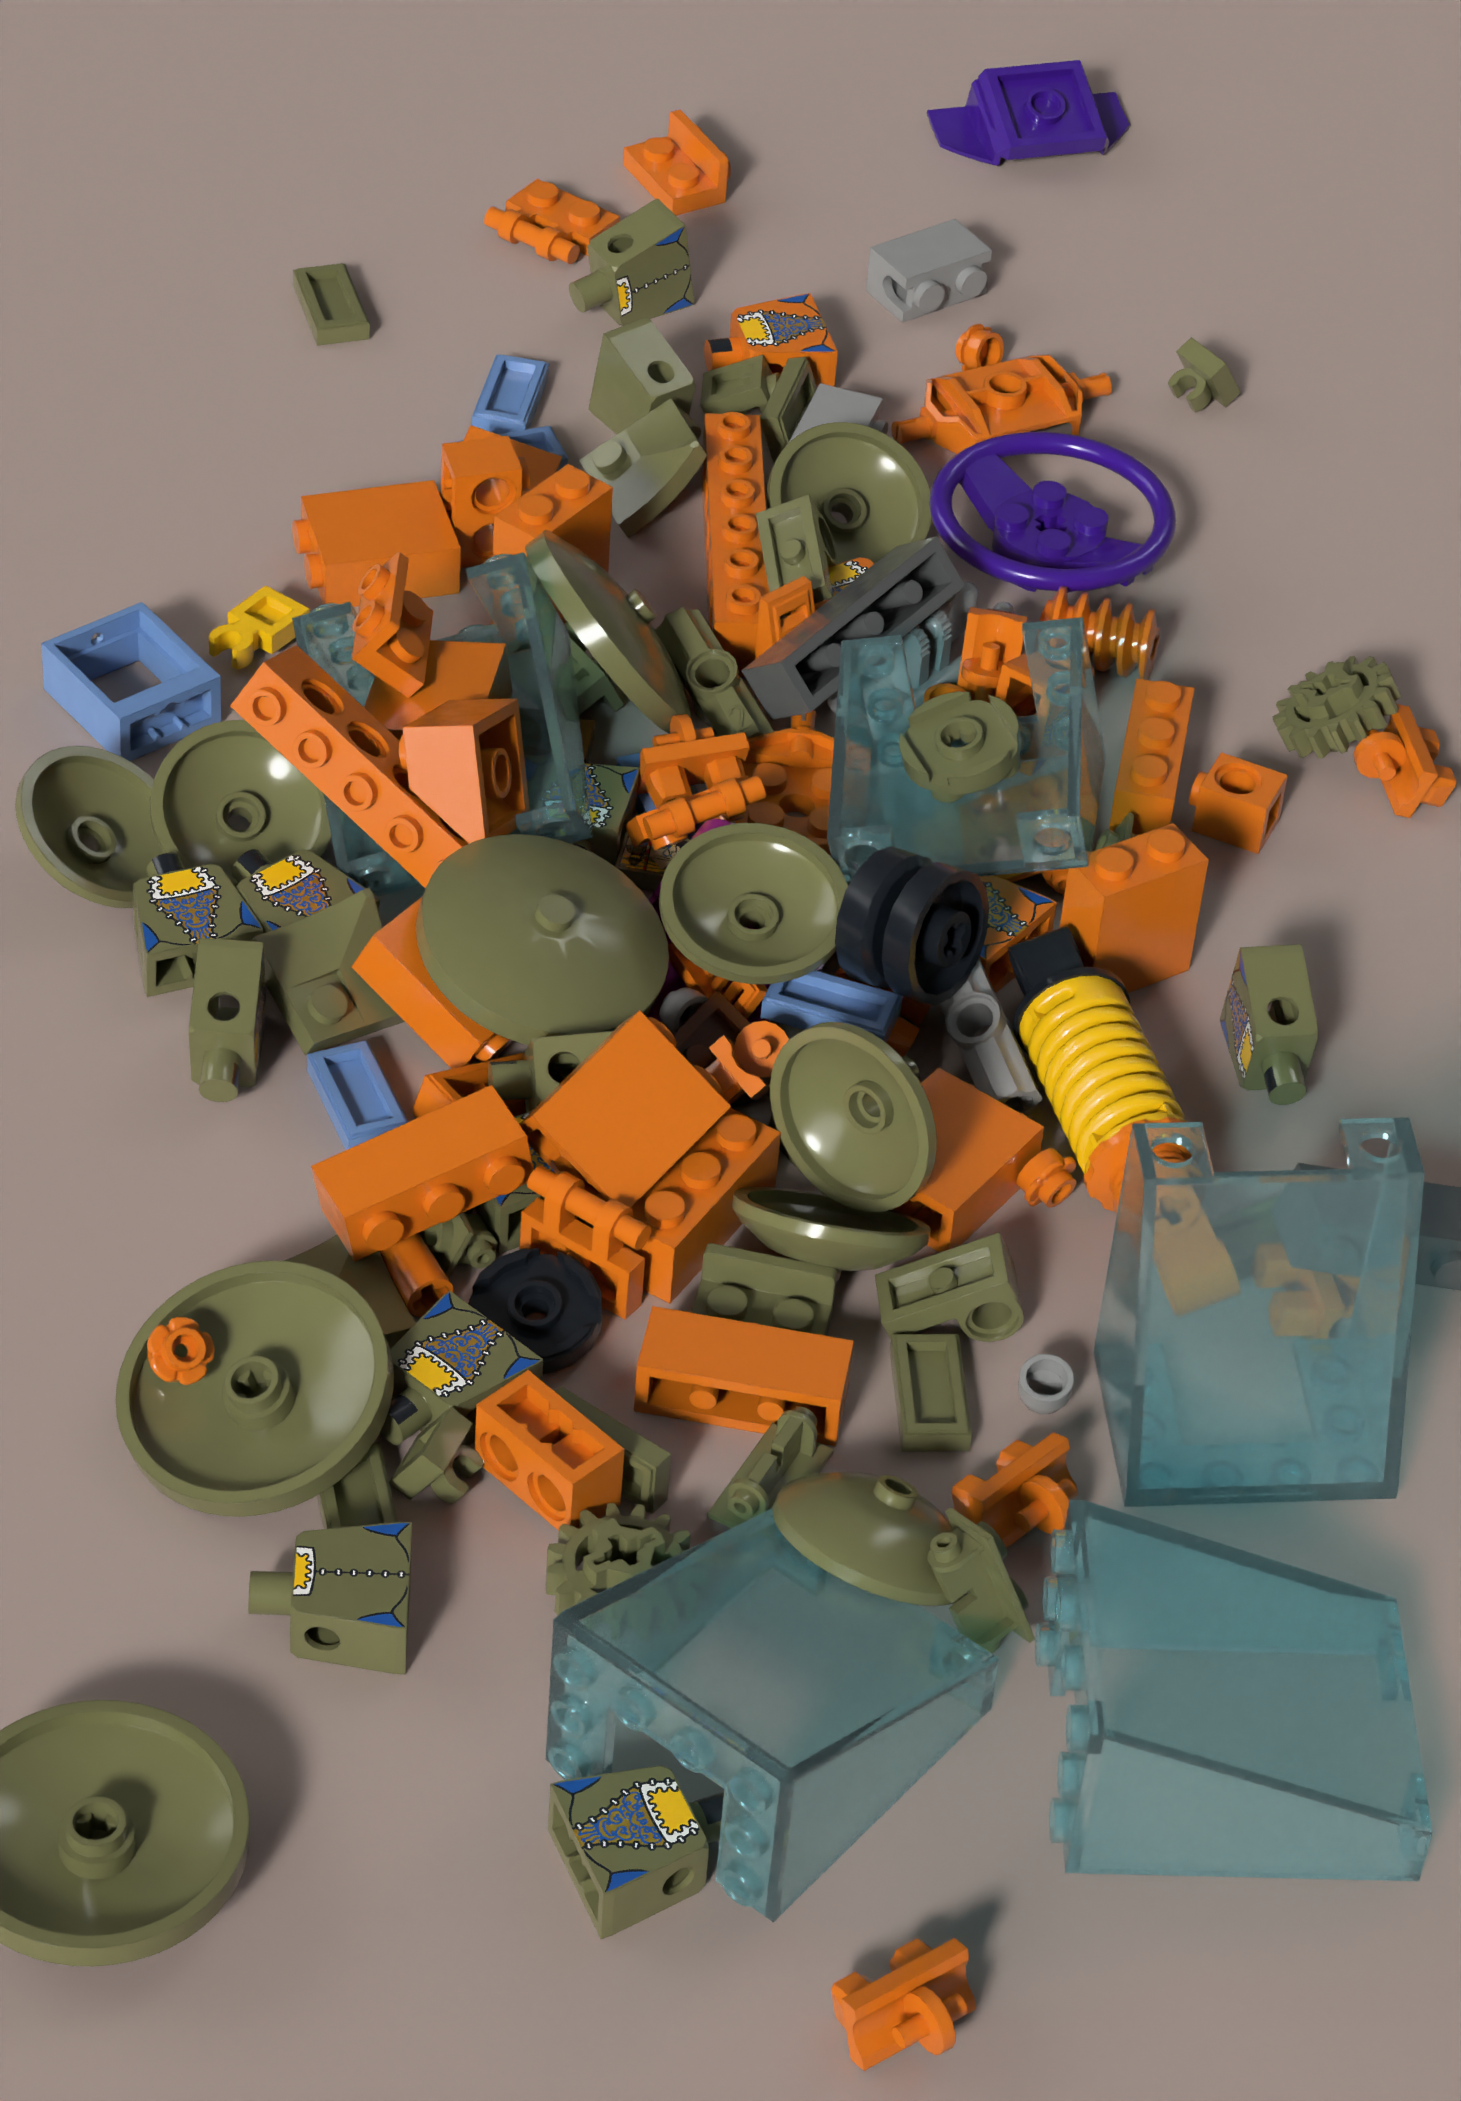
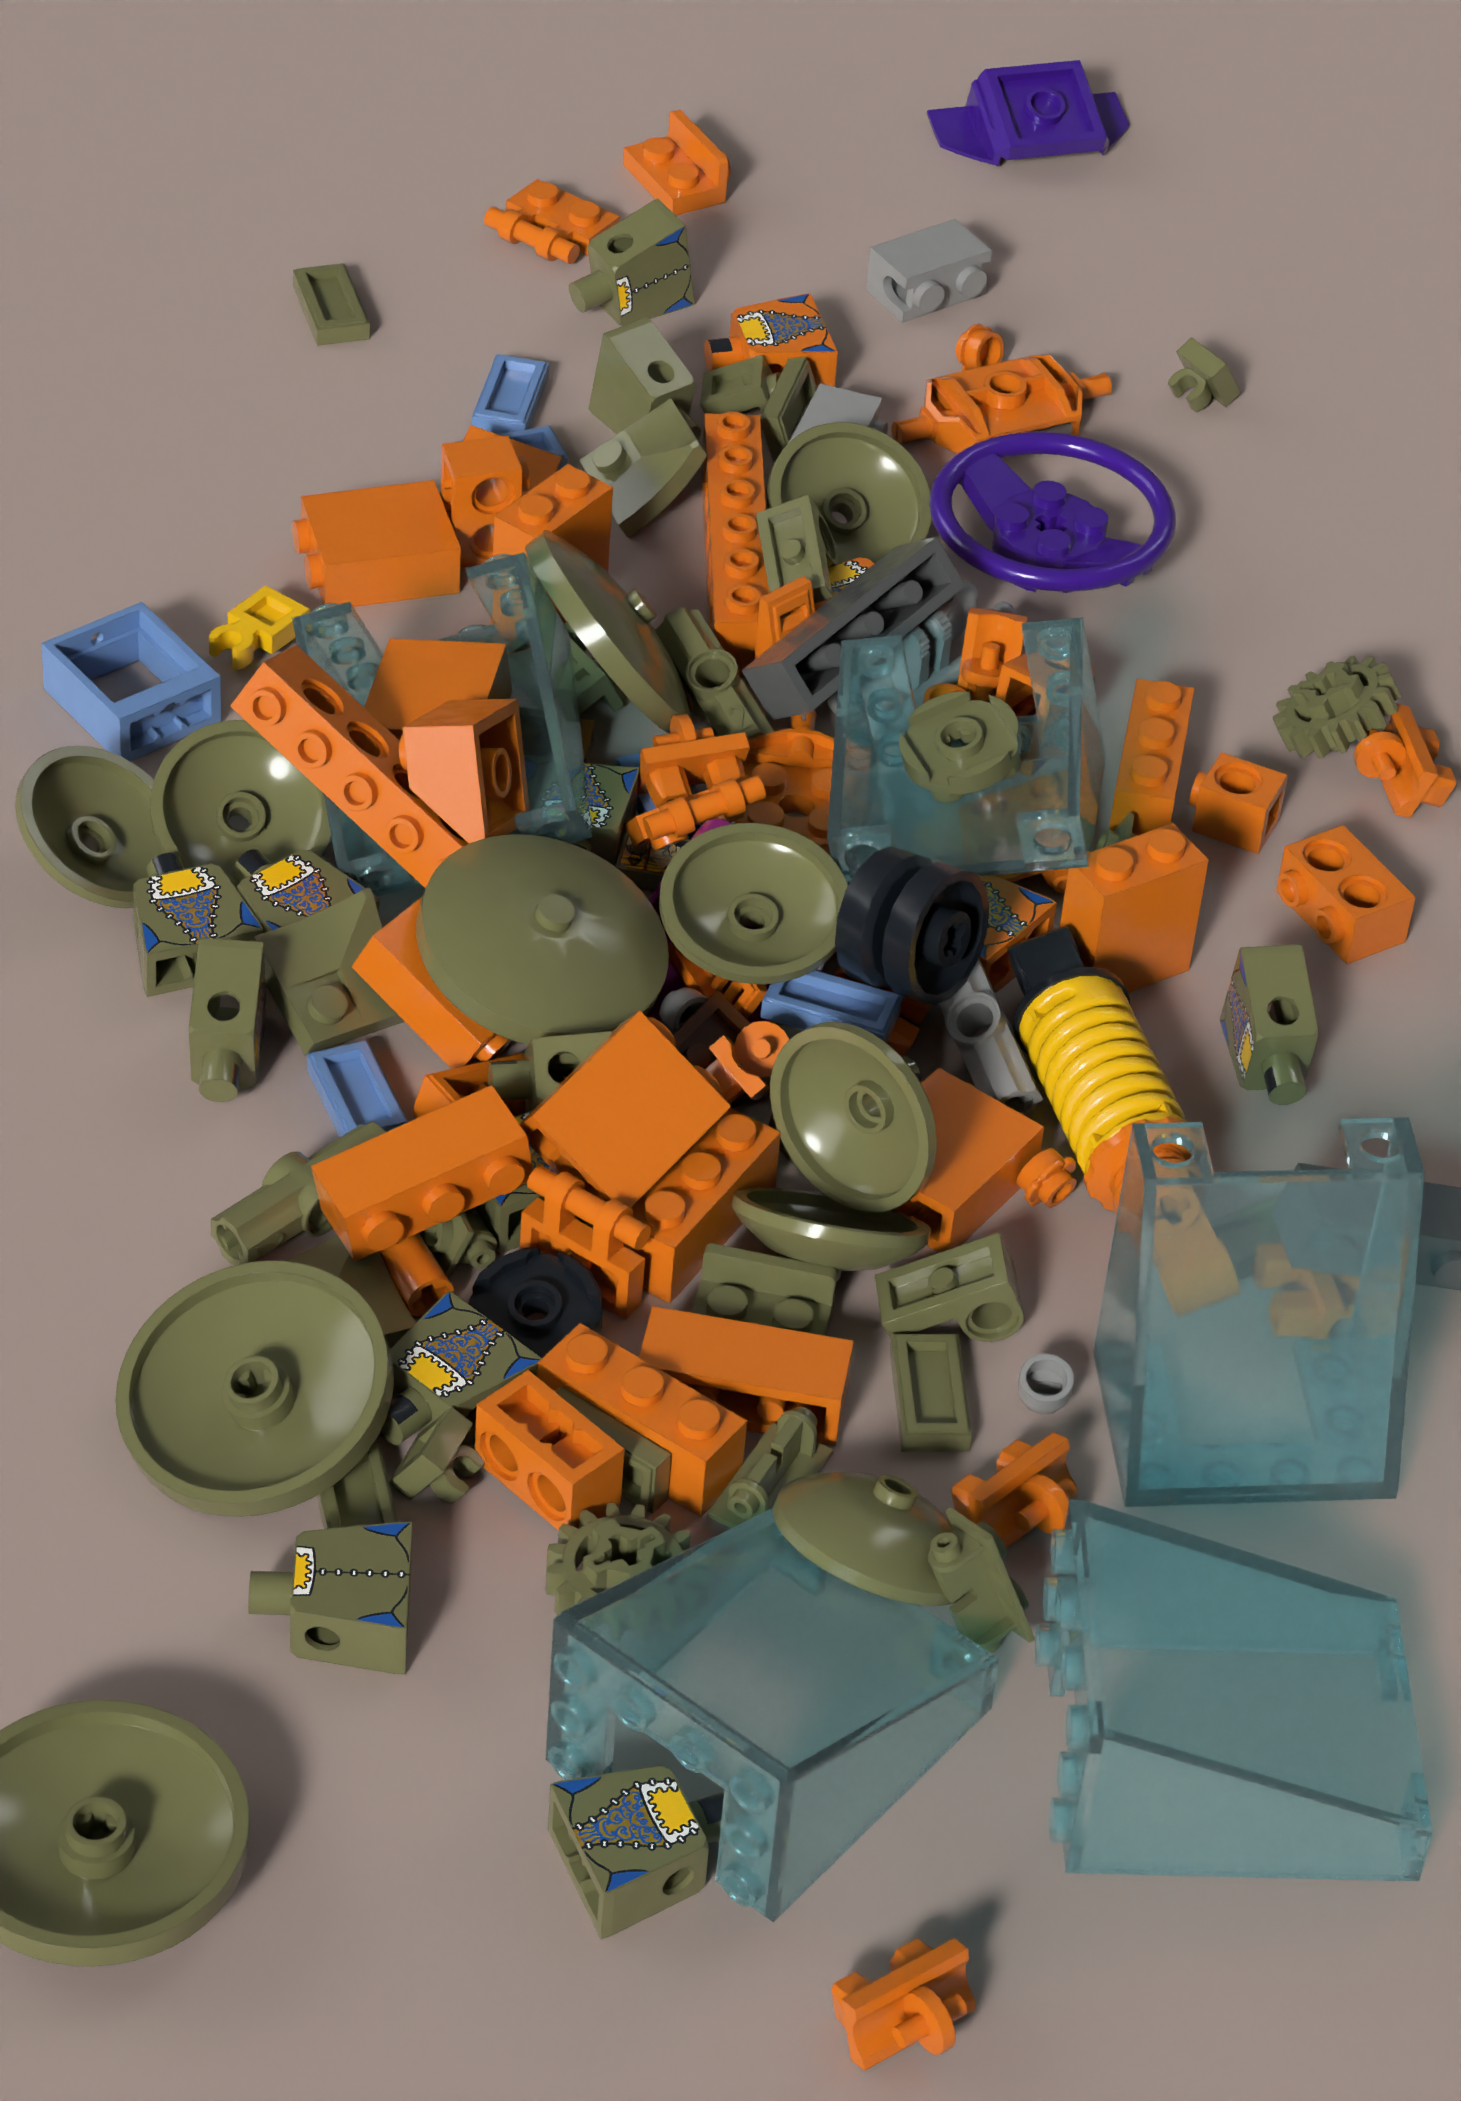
orange plate [147,1317,215,1385] -> none
orange bracket [352,552,434,698] -> none
orange piece [1033,586,1160,680] -> none
none -> olive piece [211,1121,386,1265]
none -> orange brick [537,1323,747,1517]
none -> orange brick [1276,825,1416,964]

